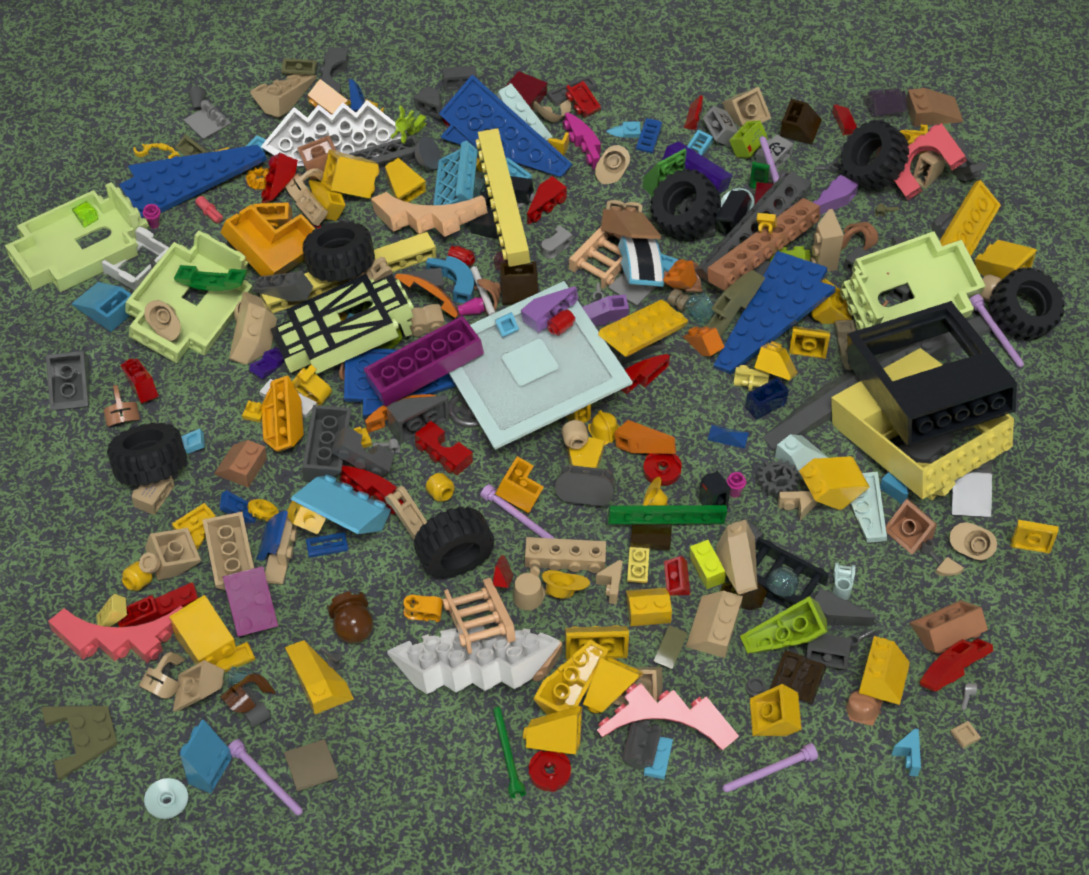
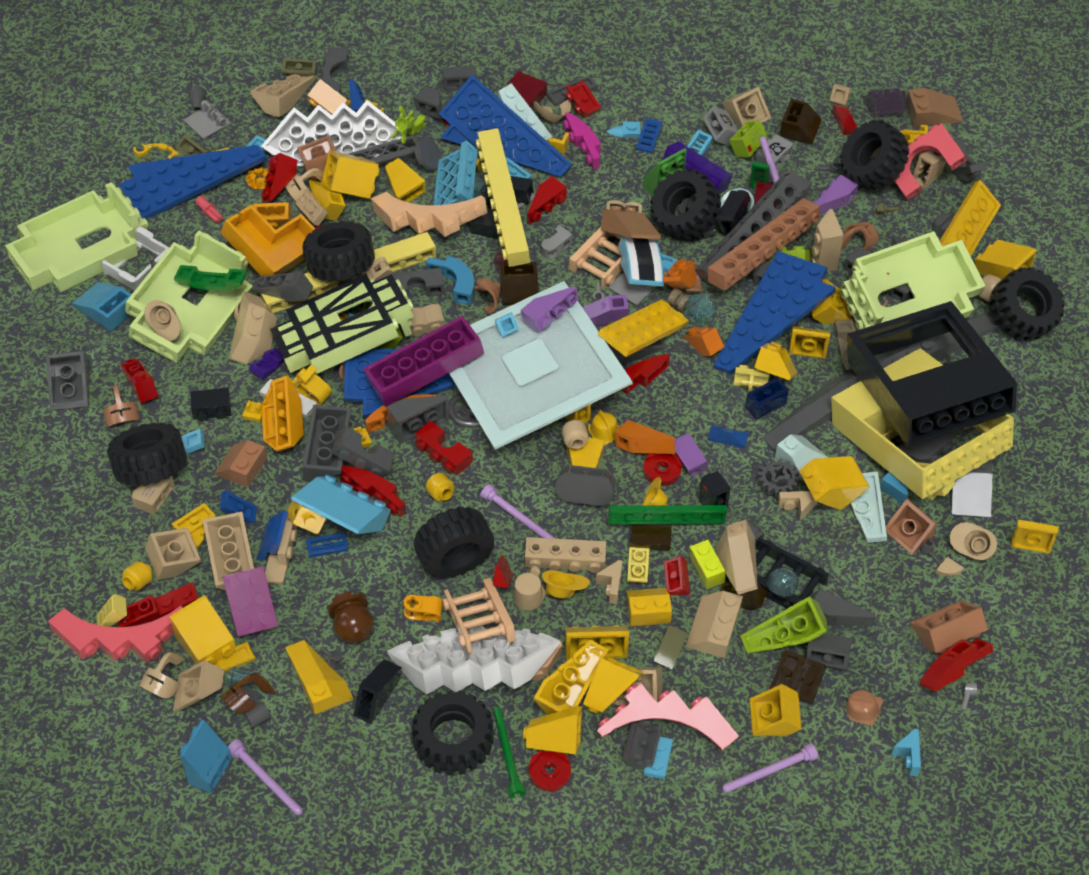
olive wing [41,706,118,780] -> none
clear neon green slope [72,201,98,227] -> none
tan tile [139,552,160,574] -> none
dark pink cone [143,204,161,229] -> none
light aqua dish [144,778,188,819] -> none
yellow gear [247,499,279,521] -> none
dark tan slope [284,739,338,791] -> none
light grey hand [373,439,400,453] -> none
tan plate [385,486,427,540] -> none
orange slope [395,274,460,318] -> none
red brick [447,246,475,266] -> none
dark pink cone [457,297,485,316] -> none
white bar [470,266,496,316] -> none
light orange brick [495,456,544,513] -> none
red brick [547,309,576,336] -> none
tan piece [595,145,630,184] -> none
red slope [684,95,703,130] -> none
olive slope [707,270,765,337] -> none
dark pink cone [727,472,746,498] -> none
dark grey plate [745,677,766,697] -> none
yellow tile [757,213,777,234] -> none
light aqua piece [833,562,856,600] -> none
dark grey hand [848,629,874,650] -> none
yellow slope [859,636,910,705] -> none
tan tile [951,721,981,749] -> none
lavender piece [969,294,1024,367] -> none
none -> black brick [190,387,232,421]
none -> black slope [353,659,402,724]
none -> black tyre [412,690,494,775]
none -> medium lavender hinge [675,433,709,477]
none -> tan tile [829,83,851,105]

